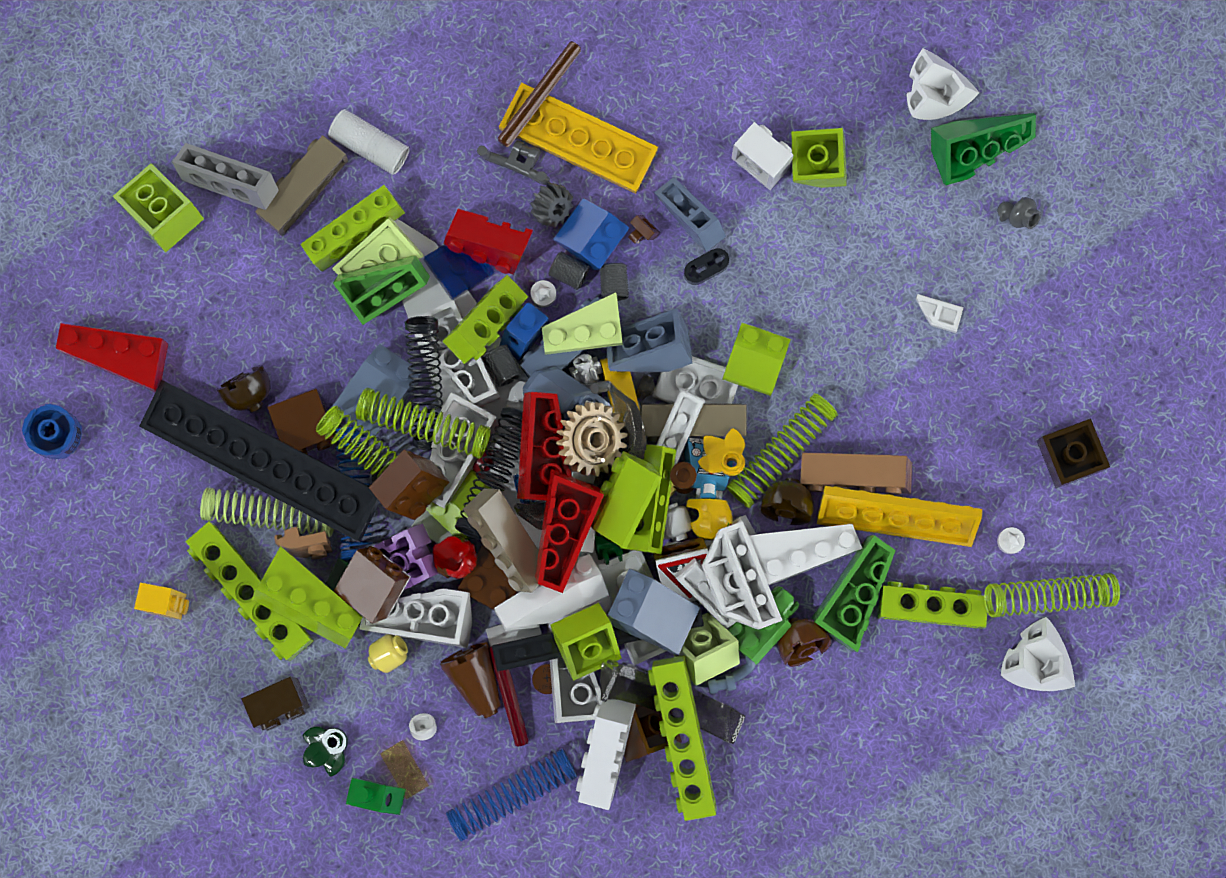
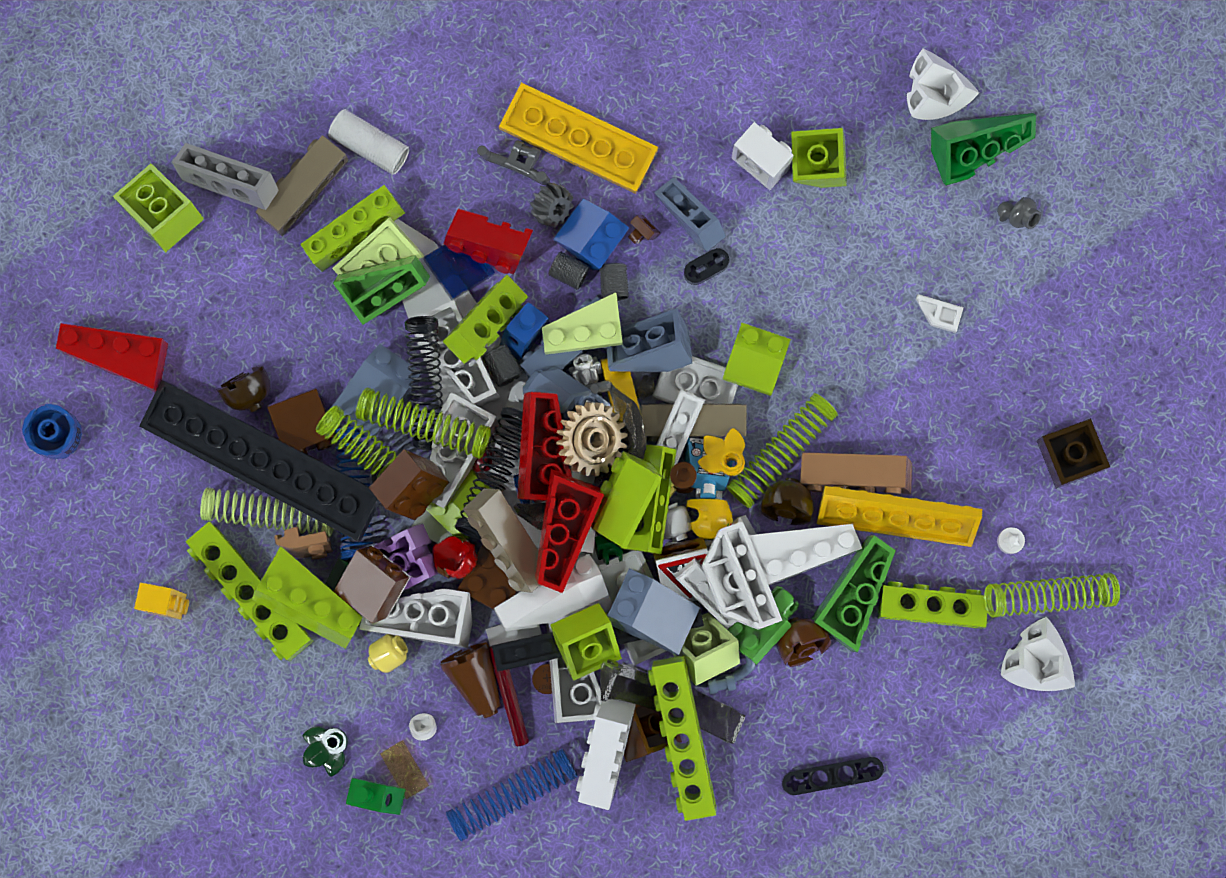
dark brown brick [241,676,310,731] -> none
reddish brown axle [498,41,581,147] -> none
white tile [530,280,556,307] -> none
none -> black beam [782,757,884,795]

